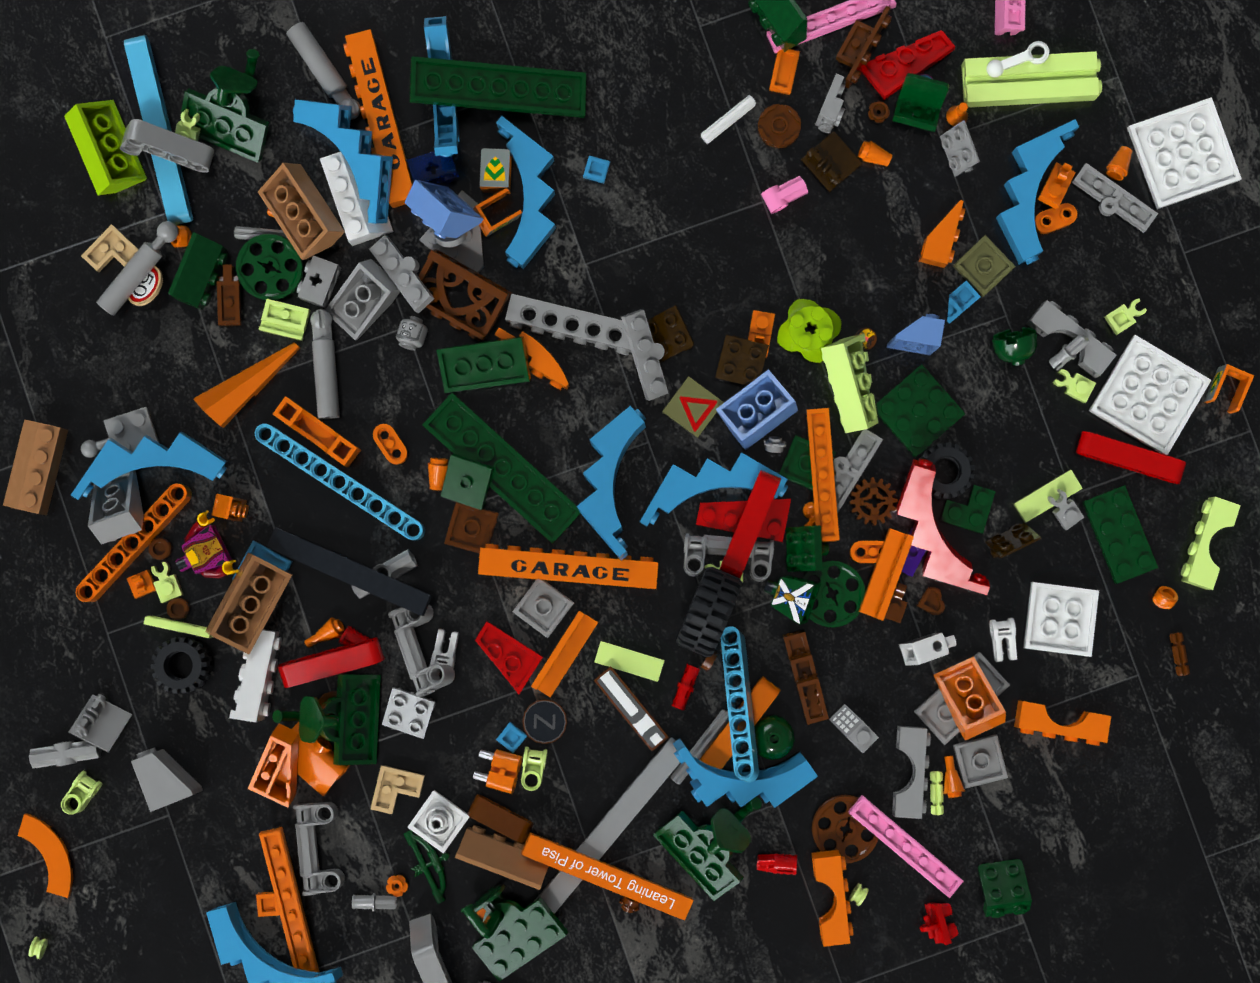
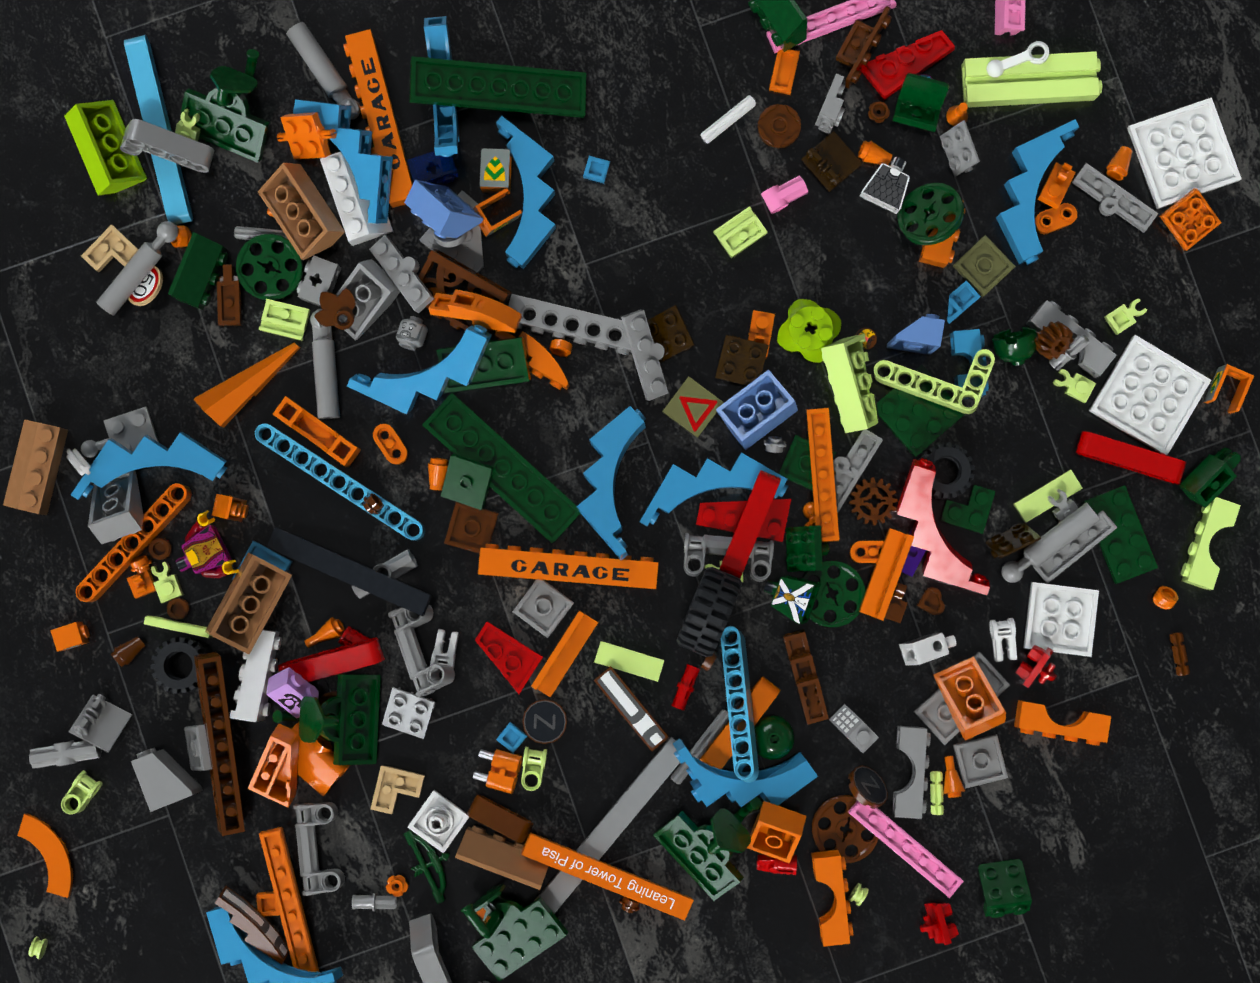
none -> orange brick [50,622,89,652]
none -> white axle [66,448,91,476]
none -> reddish brown cone [111,636,145,667]
none -> orange plate [130,555,152,574]
none -> light grey tile [184,724,212,771]
none -> reddish brown brick [194,652,245,836]
none -> slope [215,886,289,964]
none -> lavender brick [266,667,319,719]
none -> orange plate [277,112,337,159]
none -> reddish brown plate [314,288,355,330]
none -> dark azure arch [347,325,492,414]
none -> reddish brown plate [363,494,384,514]
none -> orange slope [429,289,522,333]
none -> orange tile [549,339,572,357]
none -> yellowish green plate [713,206,768,258]
none -> orange brick [747,801,806,863]
none -> tile [848,766,888,809]
none -> torso [860,157,910,214]
none -> yellowish green beam [874,349,995,414]
none -> dark green wedge [898,183,964,245]
none -> dark azure arch [950,329,989,399]
none -> light grey piece [1001,502,1100,583]
none -> red hips [1015,645,1056,688]
none -> light grey tile [1033,510,1117,584]
none -> reddish brown gear [1034,321,1074,360]
none -> orange tile [1160,188,1221,251]
none -> dark green hinge [1179,447,1241,508]

